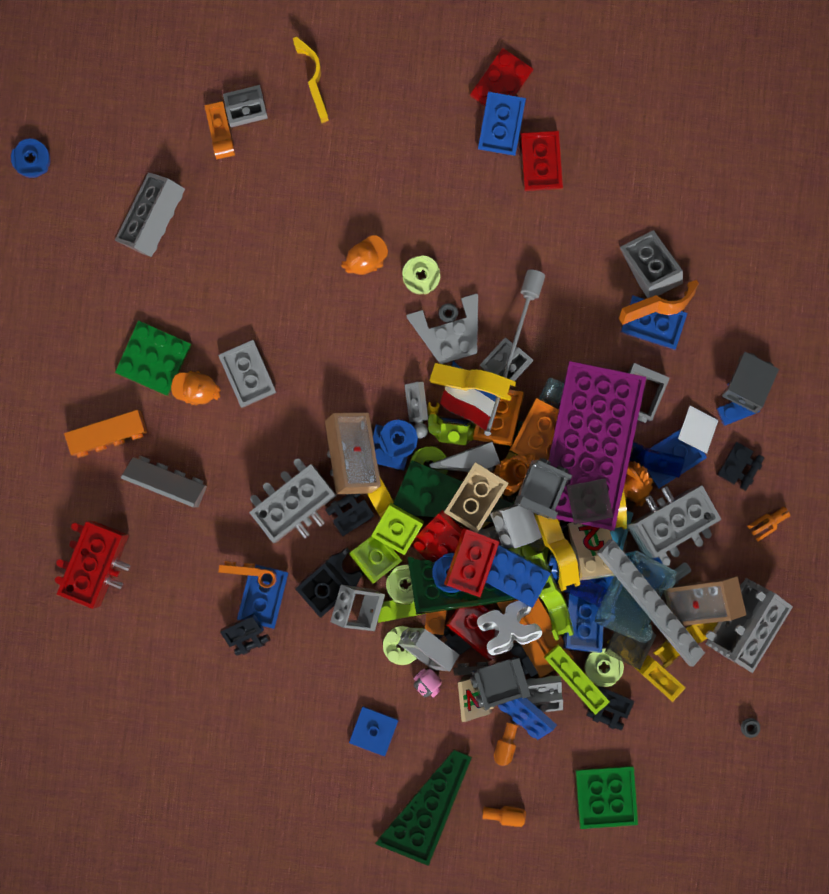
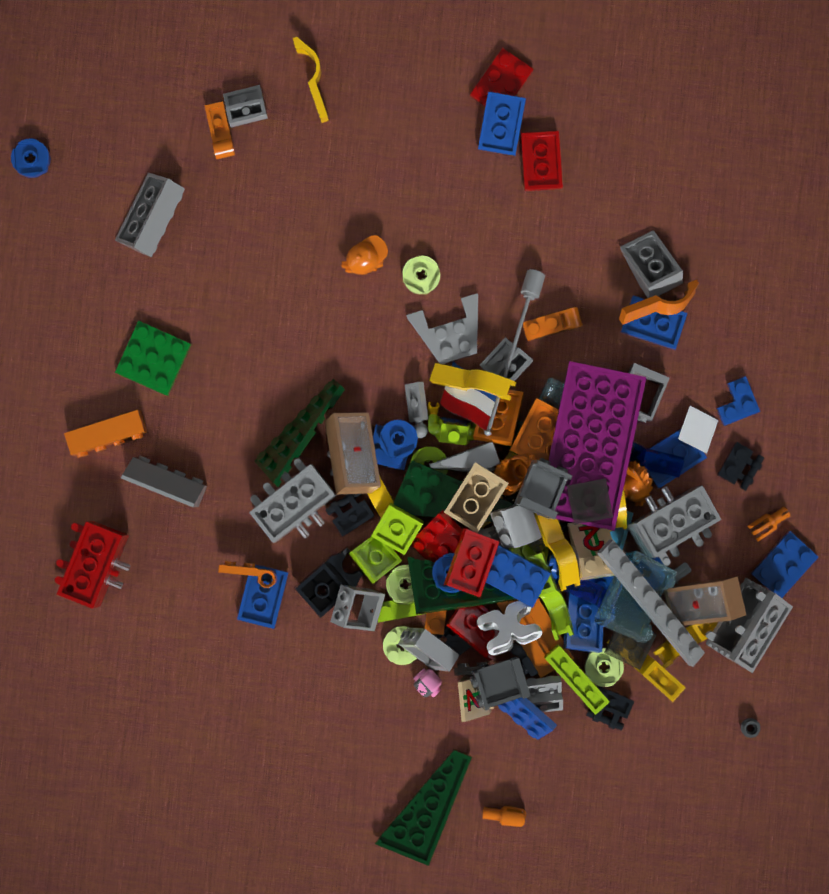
orange hair [171,371,221,406] -> none
light grey plate [218,340,277,408] -> none
black plate [220,614,271,656] -> none
blue plate [349,706,399,757] -> none
dark grey plate [439,303,458,323] -> none
orange arm [494,722,518,766] -> none
green plate [575,765,638,829] -> none
dark grey panel [722,352,779,413] -> none
none -> dark green wing [254,379,345,487]
none -> orange plate [523,307,583,341]
none -> blue plate [750,531,818,598]

